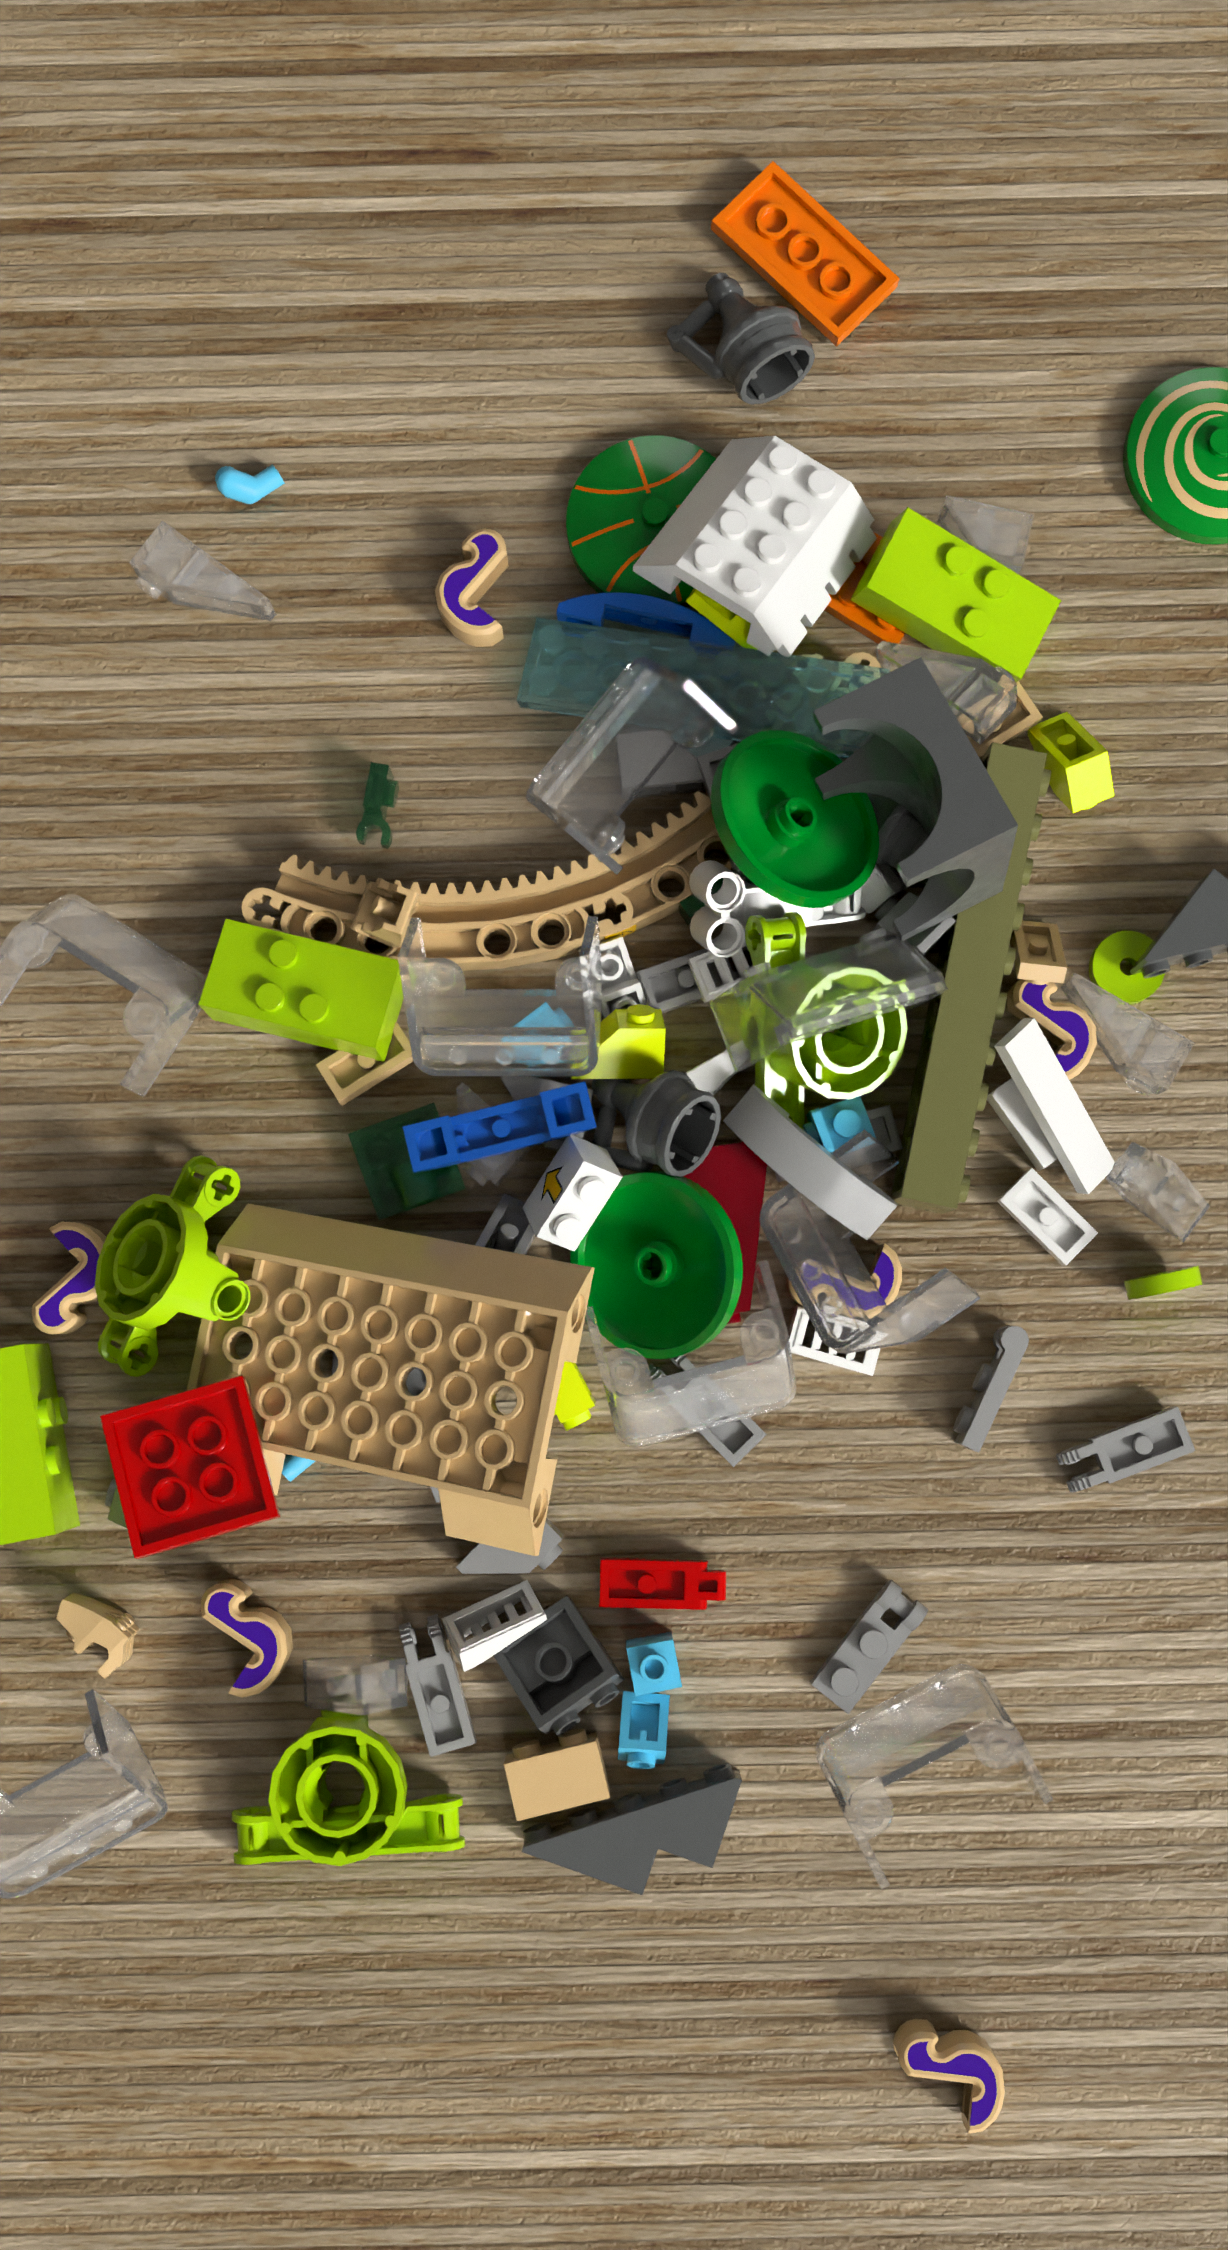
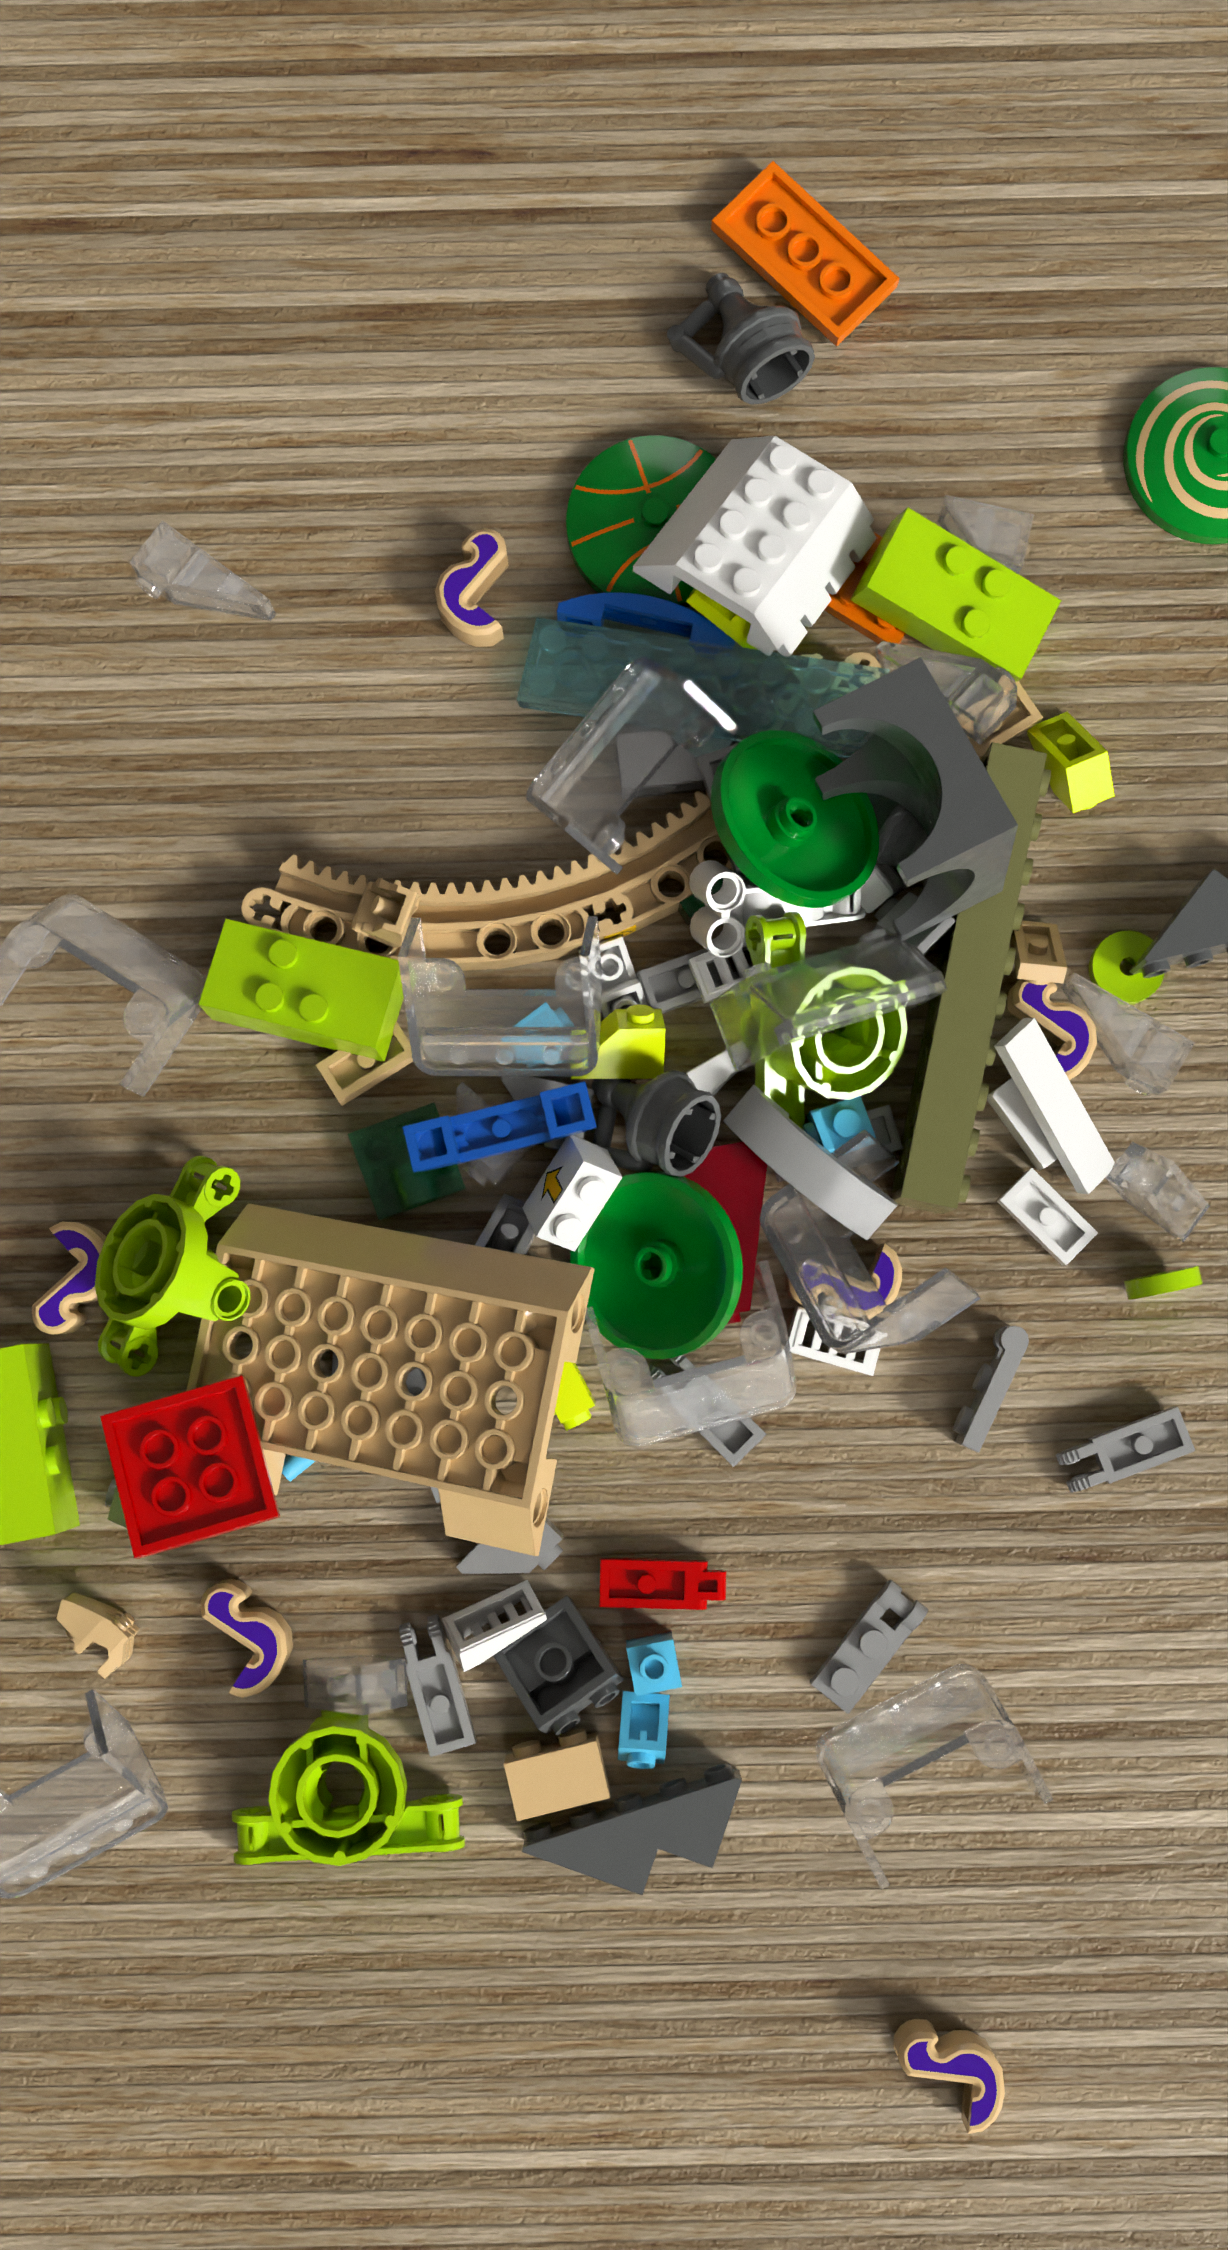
medium azure arm [215,464,285,504] -> none
clear green plate [356,762,399,849] -> none

